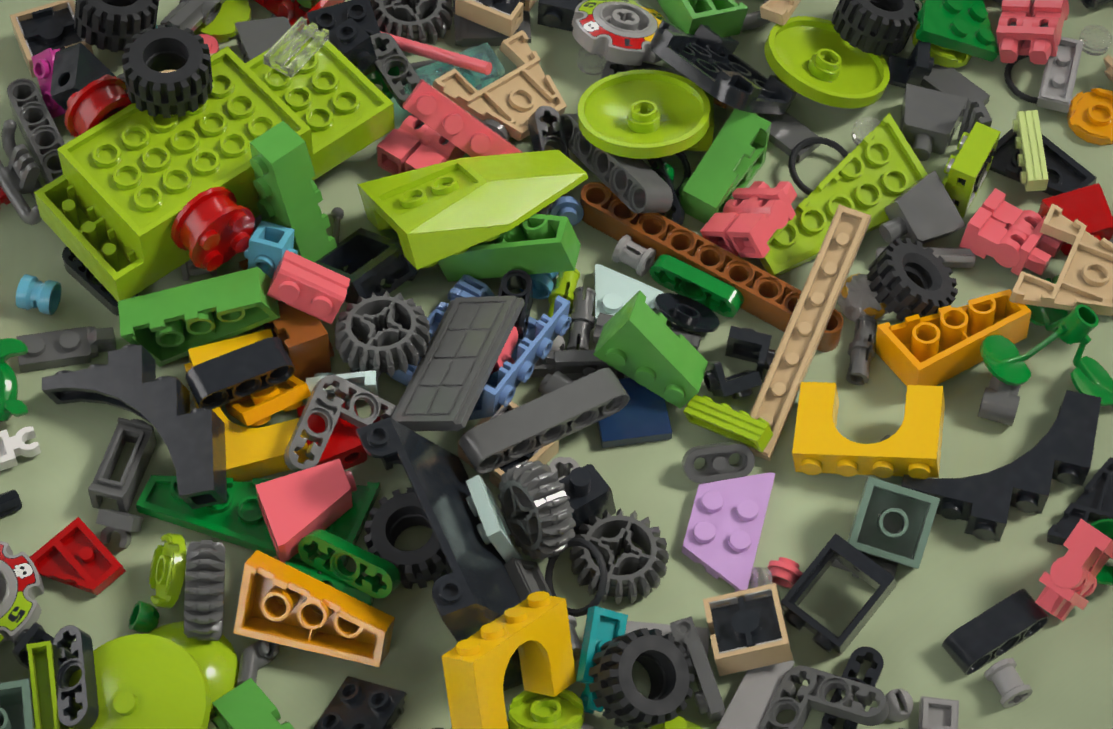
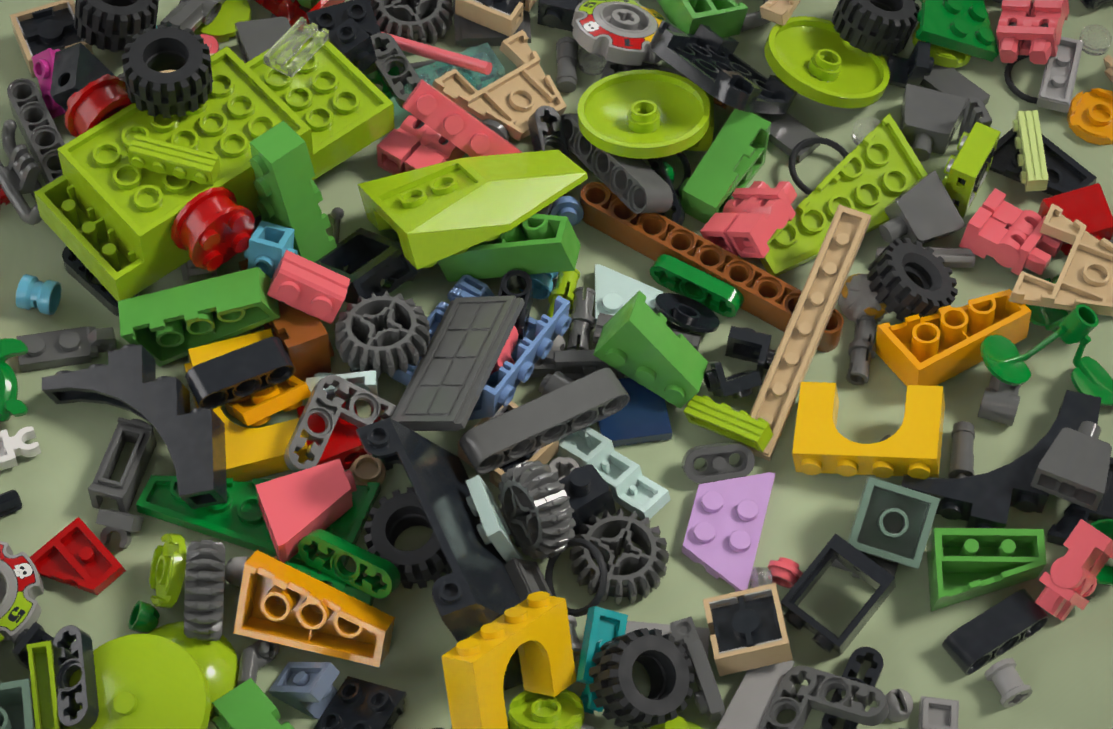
light grey bush [612,234,656,277] -> none
none -> lime piece [127,134,221,186]
none -> light grey hinge [225,556,250,586]
none -> sand blue slope [268,662,340,719]
none -> tan plate [350,454,386,486]
none -> dark grey piece [556,36,579,93]
none -> light aqua slope [557,426,671,520]
none -> bright green wedge [926,528,1047,612]
none -> dark grey piece [948,421,975,478]
none -> dark grey torso [1030,421,1112,512]

